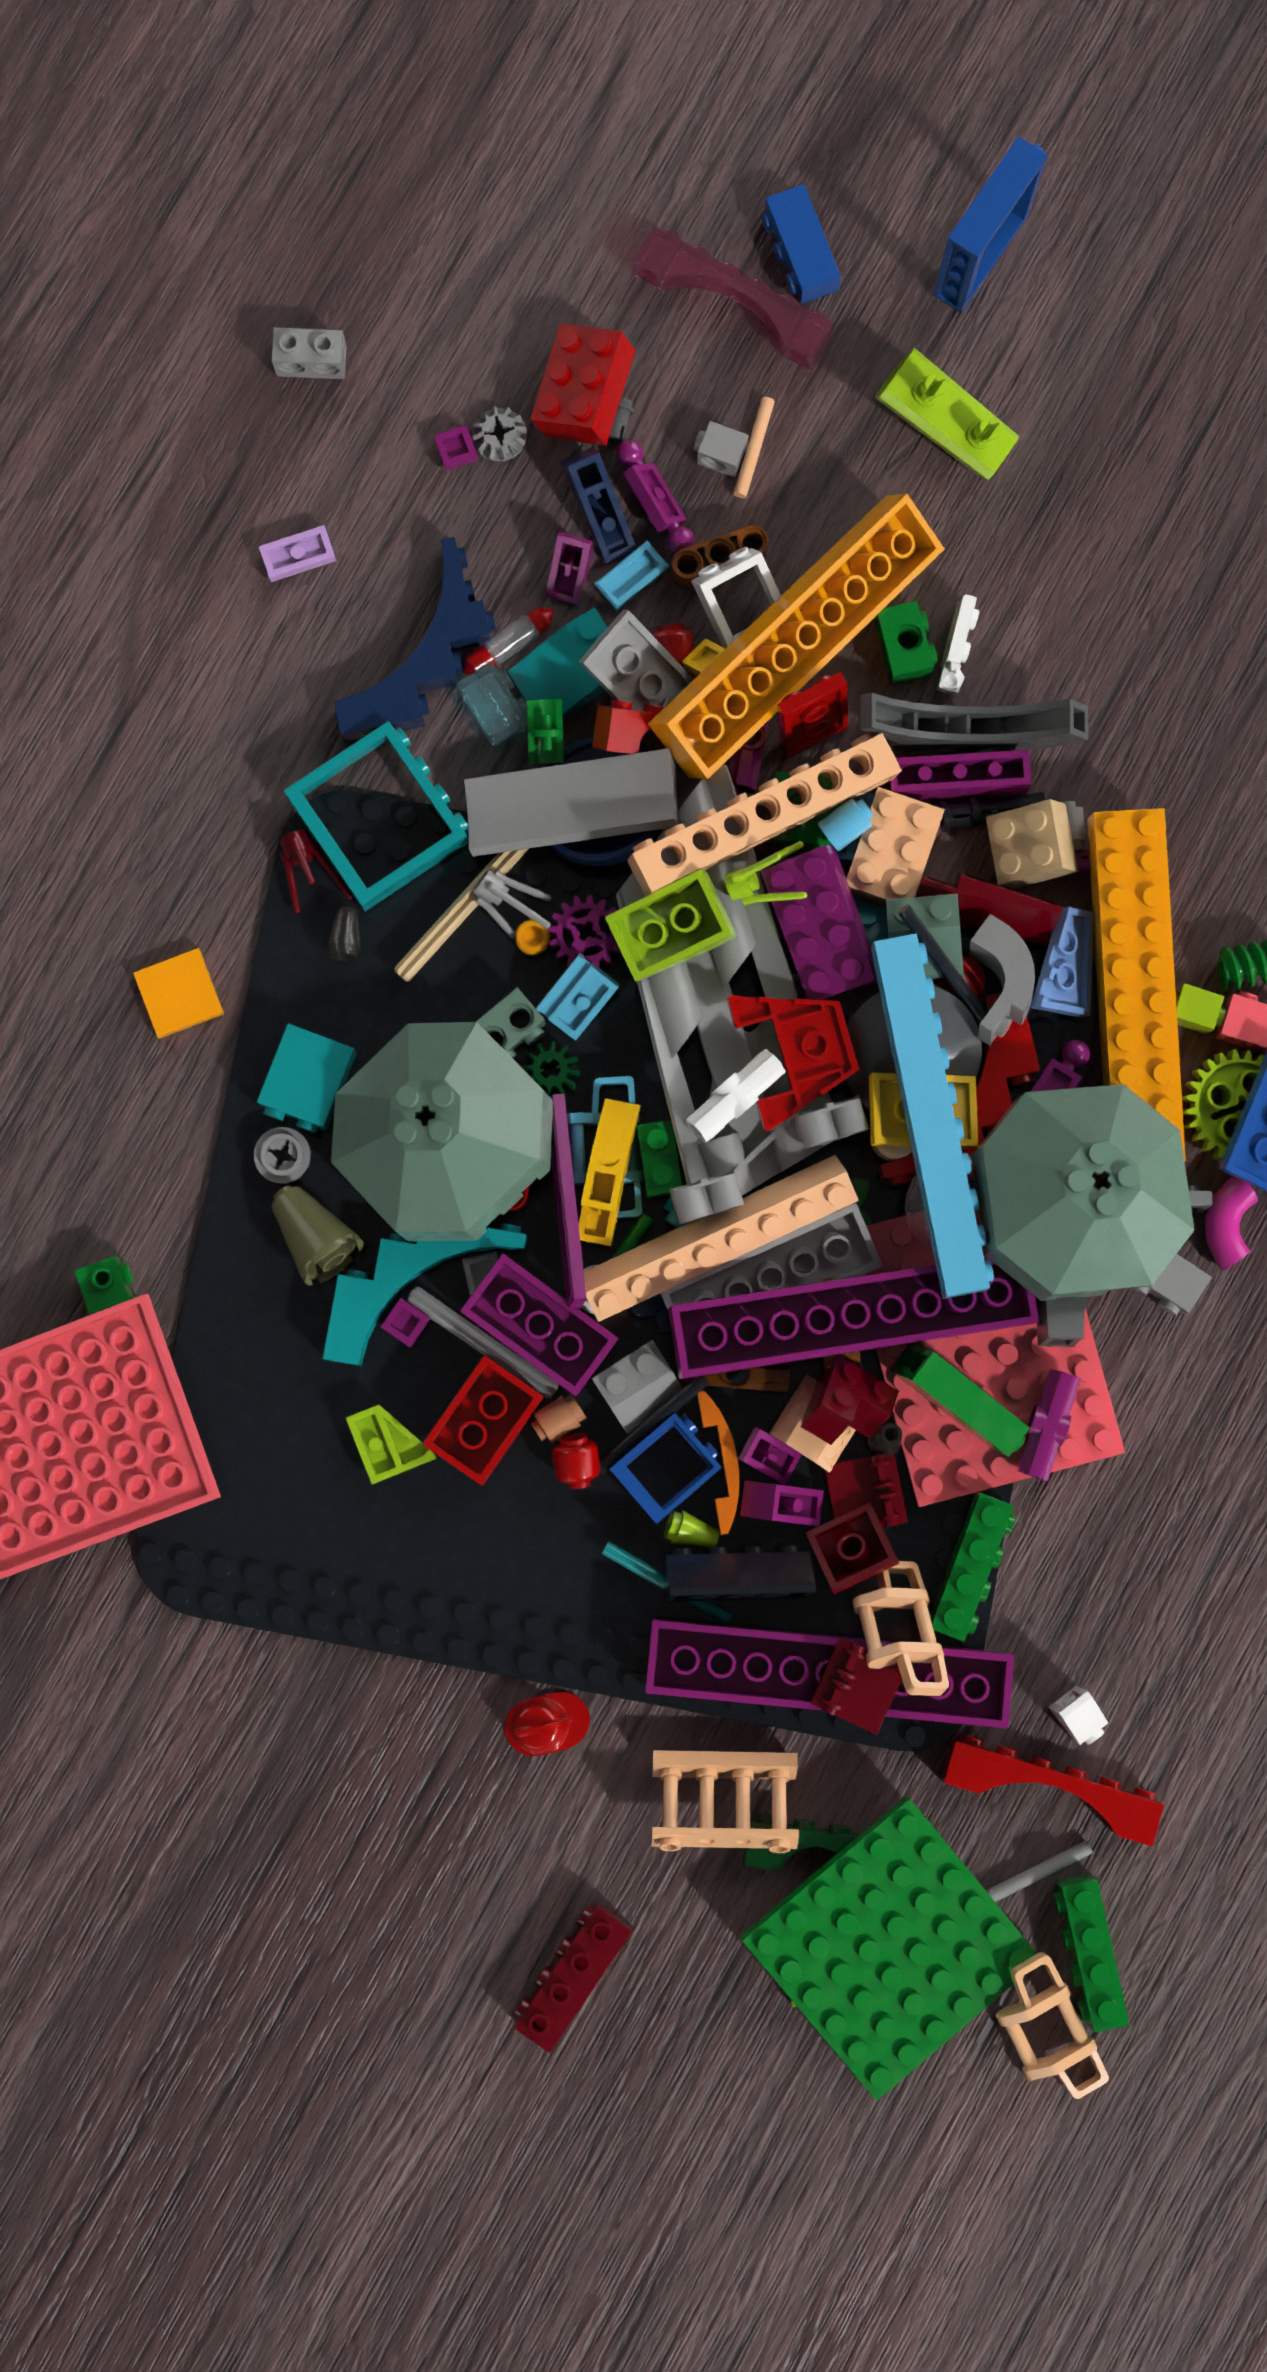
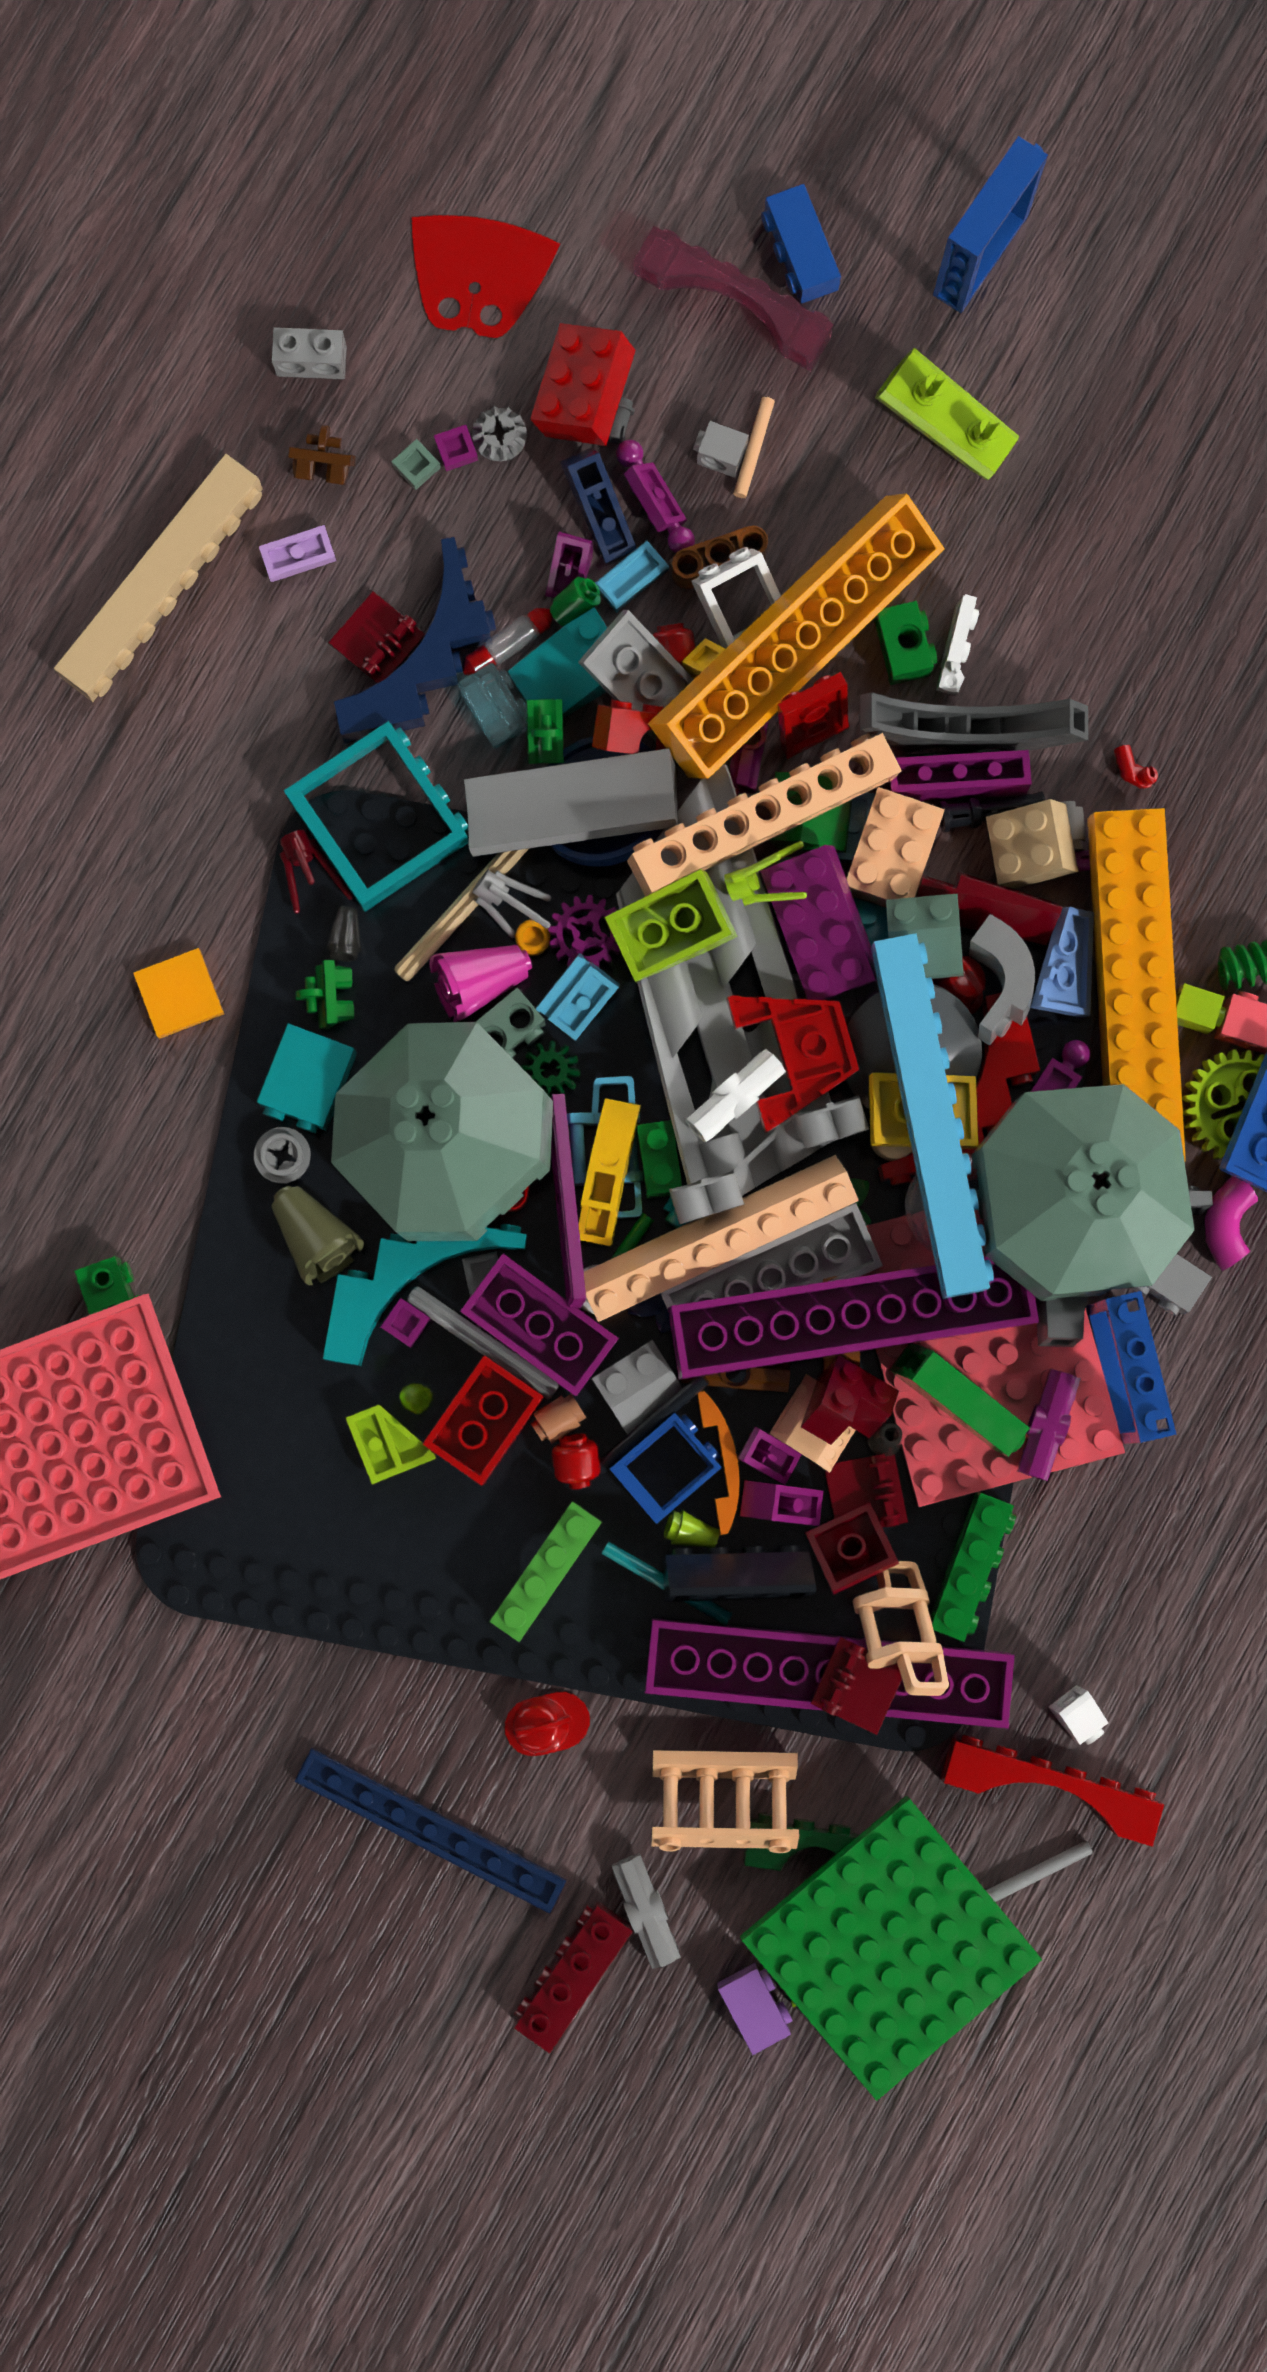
medium azure brick [818,798,874,852] -> none
black bar [898,904,988,1024] -> none
light nougat bar [995,1952,1109,2099] -> none
green brick [1053,1873,1130,2033] -> none
none -> tan brick [54,454,263,702]
none -> reddish brown hips [288,425,356,485]
none -> dark blue tile [294,1748,567,1914]
none -> green hips [296,960,354,1029]
none -> dark red hinge [328,591,426,684]
none -> sand green plate [391,439,441,491]
none -> clear neon green hinge [399,1383,431,1414]
none -> red piece [412,215,560,338]
none -> dark pink cone [430,945,532,1022]
none -> bright green arch [490,1501,602,1642]
none -> green brick [550,577,601,626]
none -> light grey piece [612,1853,681,1969]
none -> medium lavender brick [717,1963,793,2055]
none -> blue window [1085,1291,1177,1444]
none -> red arm [1113,745,1158,789]

